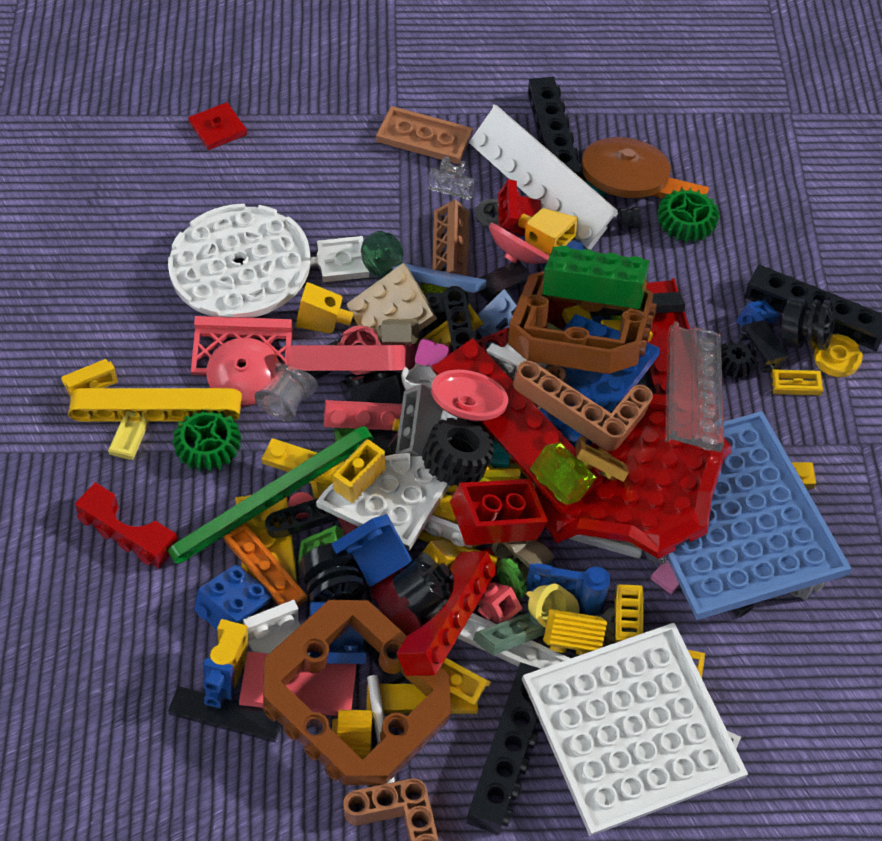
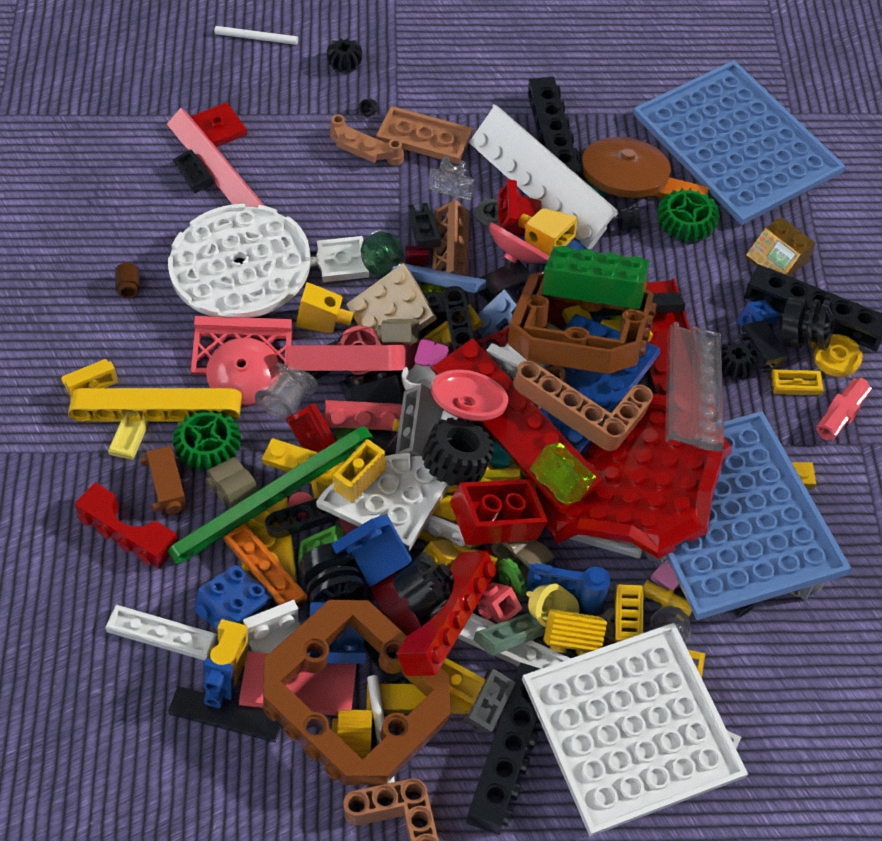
pearl gold wing [575,435,629,482] -> none
none -> white tile [105,605,218,661]
none -> reddish brown brick [115,262,140,299]
none -> dark orange brick [140,445,187,515]
none -> coral tile [167,108,265,208]
none -> black plate [172,149,214,194]
none -> dark tan brick [206,457,258,508]
none -> white bar [215,26,298,45]
none -> red hinge [285,403,336,453]
none -> black gear [327,37,362,73]
none -> nougat plate [330,114,404,166]
none -> black hinge [359,98,378,117]
none -> dark red slope [405,246,429,266]
none -> black hinge [408,203,441,250]
none -> dark grey hinge [462,668,516,734]
none -> medium blue plate [633,60,846,226]
none -> yellow pin [643,579,692,618]
none -> clear hair [650,606,691,644]
none -> pearl gold slope [745,216,816,276]
none -> coral piece [815,378,872,441]

